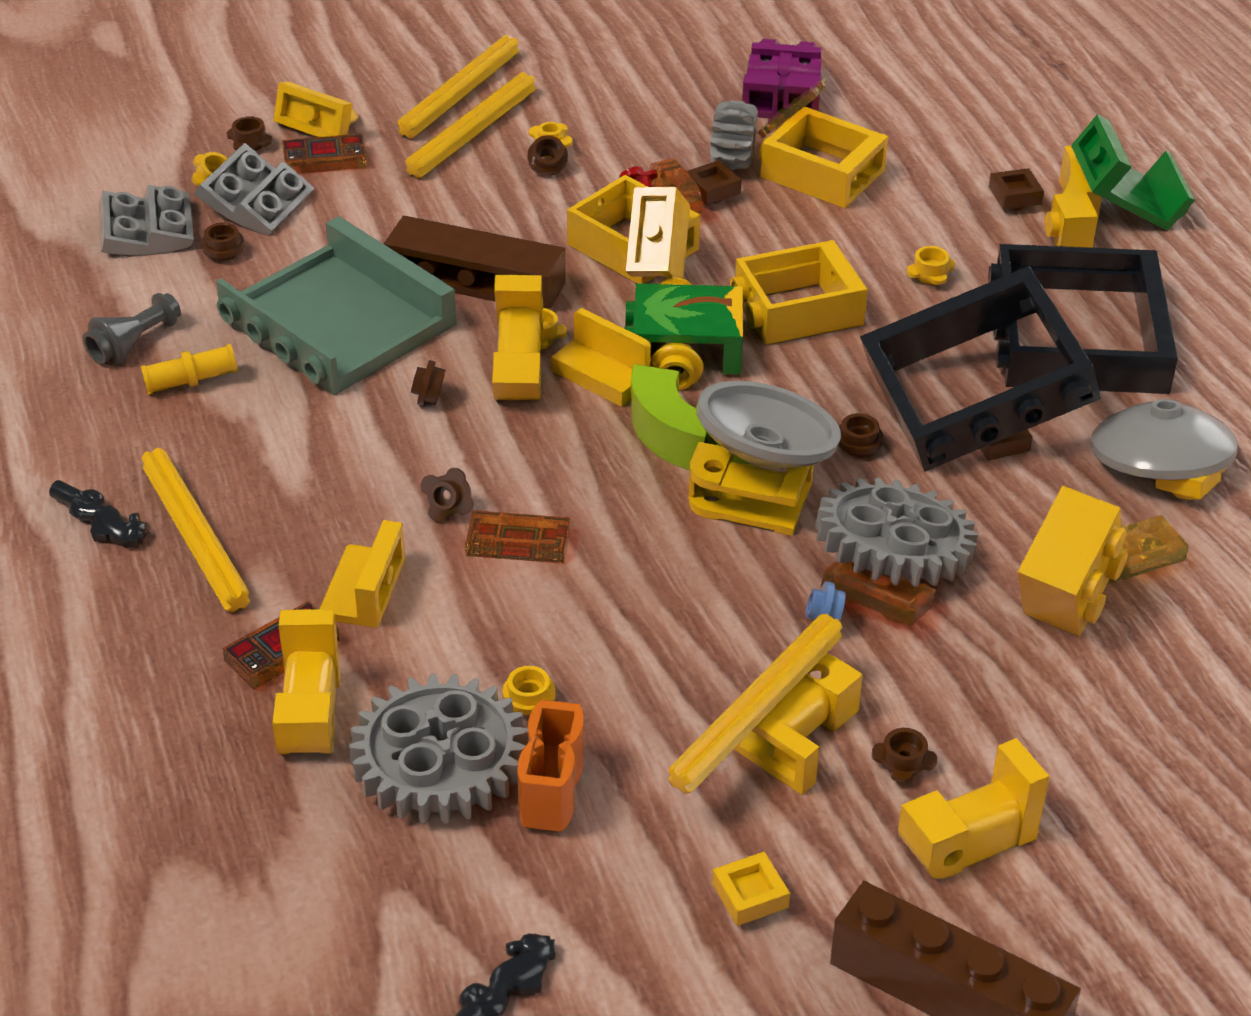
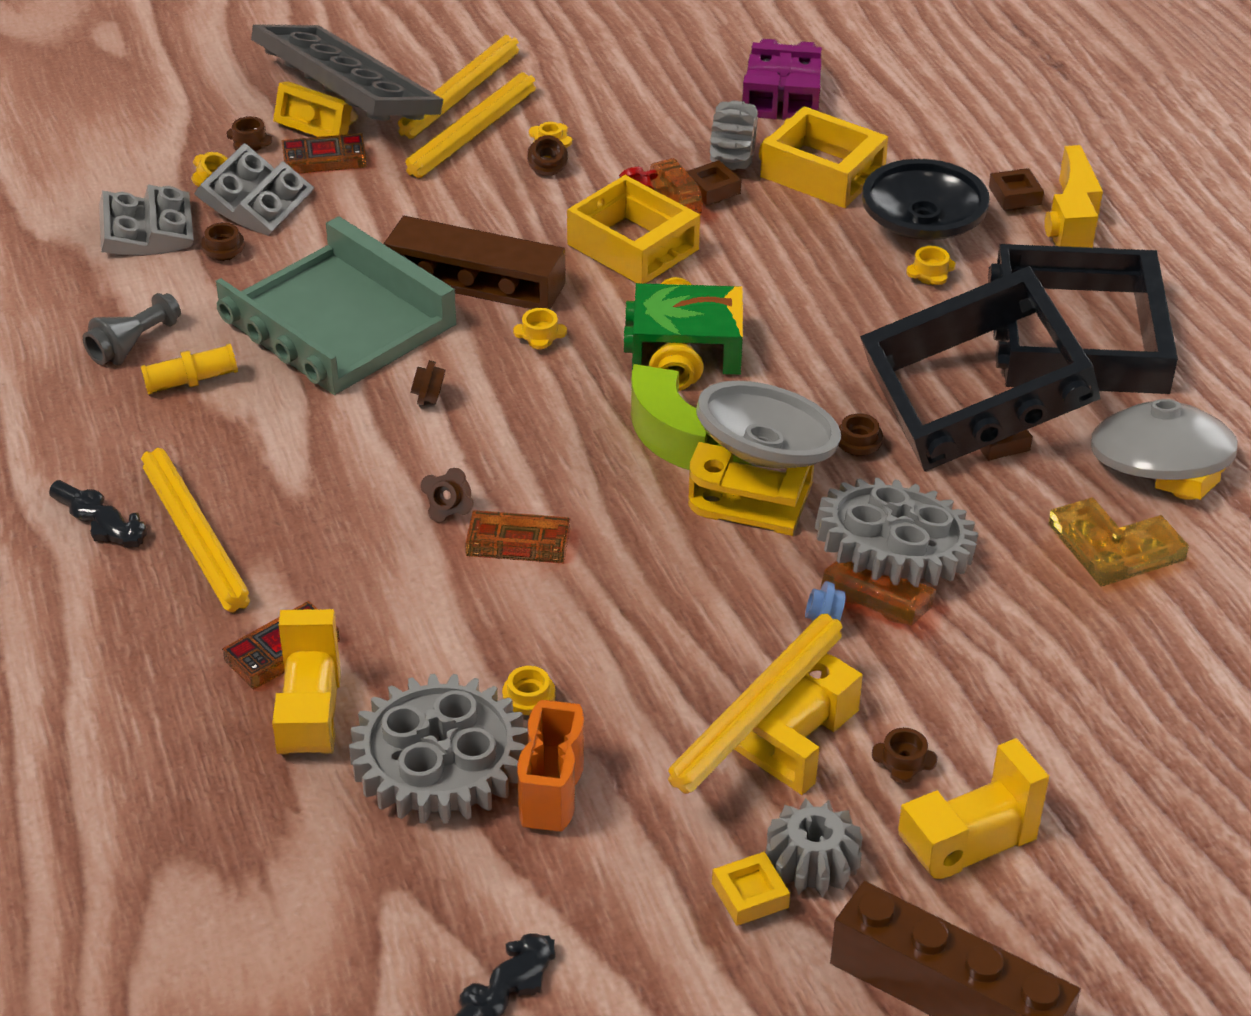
yellow panel [320,520,405,628] -> none
yellow piece [492,275,544,400] -> none
yellow panel [551,308,651,407] -> none
panel [626,187,690,279] -> none
yellow window [730,240,868,345] -> none
clear yellow piece [757,77,829,138] -> none
yellow brick [1017,485,1128,637] -> none
green panel [1071,114,1195,231] -> none
none -> dark grey plate [251,25,443,121]
none -> light grey gear [766,798,863,897]
none -> black dish [862,159,990,240]

